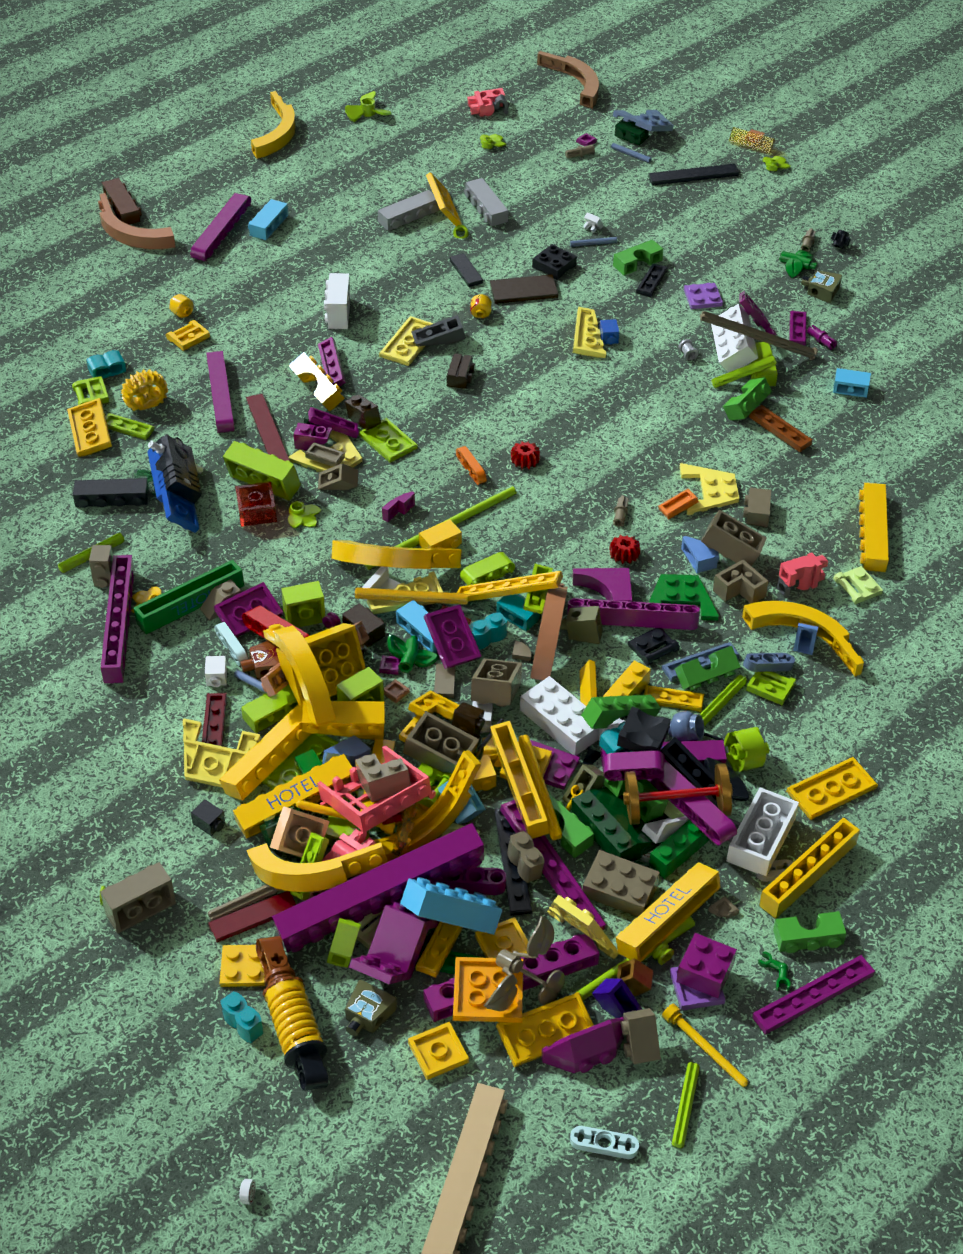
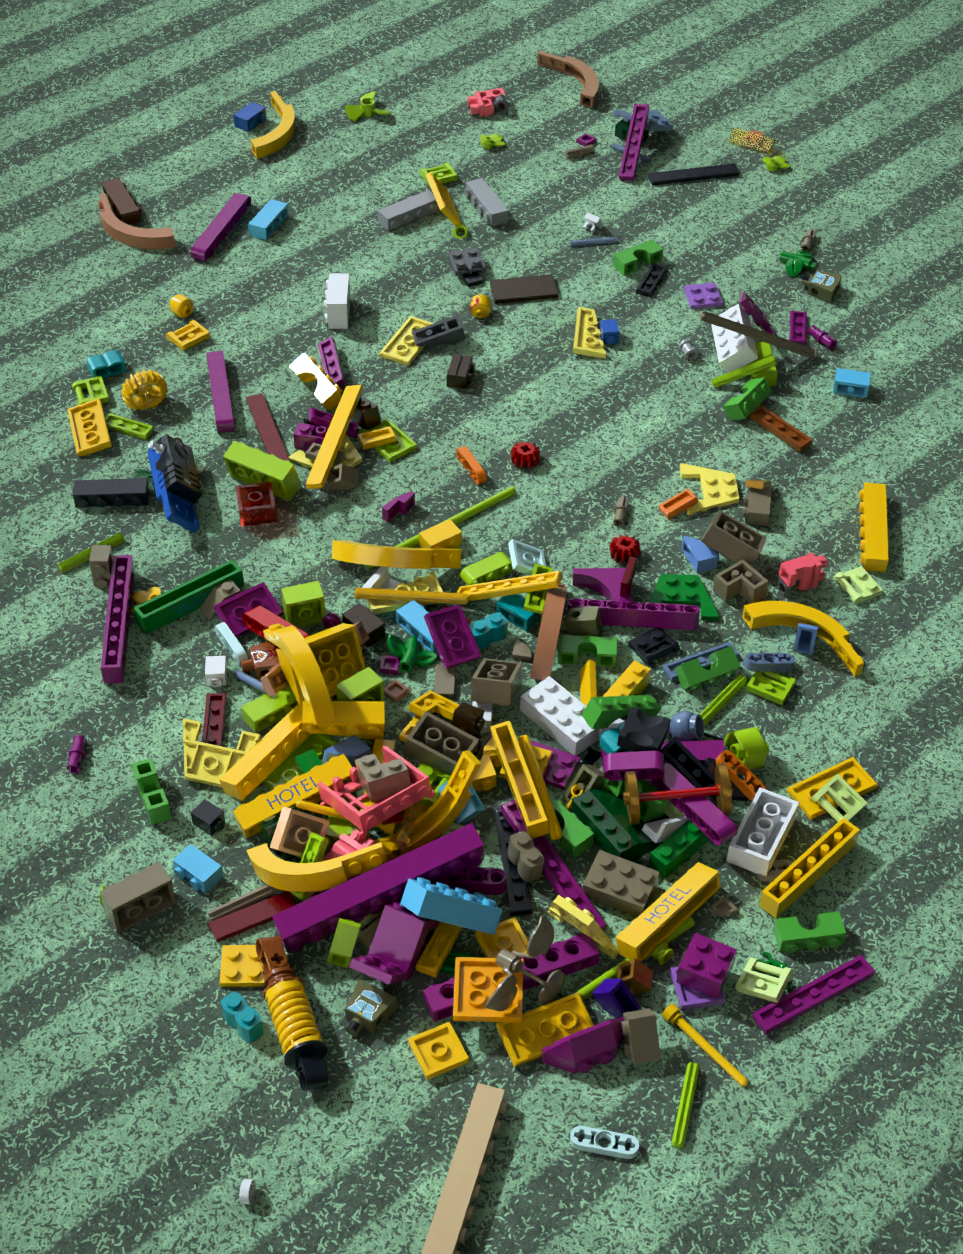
lime plate [288,501,321,528] -> none
black brick [532,244,577,280] -> none
yellow tile [644,685,704,712] -> none
black gear [830,230,851,249] -> none
none -> magenta pin [67,735,87,774]
none -> bright green arch [132,758,171,825]
none -> medium azure brick [173,844,223,894]
none -> blue brick [234,102,267,132]
none -> yellow tile [305,385,364,489]
none -> yellow tile [358,426,397,450]
none -> lime plate [419,162,457,186]
none -> dark grey plate [448,247,486,276]
none -> light aqua plate [508,539,546,576]
none -> bright green arch [557,635,617,666]
none -> magenta plate [619,104,650,180]
none -> dark red tile [620,557,637,597]
none -> orange beam [716,750,766,801]
none -> yellowish green plate [735,957,794,1003]
none -> pearl gold tile [746,479,772,489]
none -> yellowish green plate [811,773,867,823]

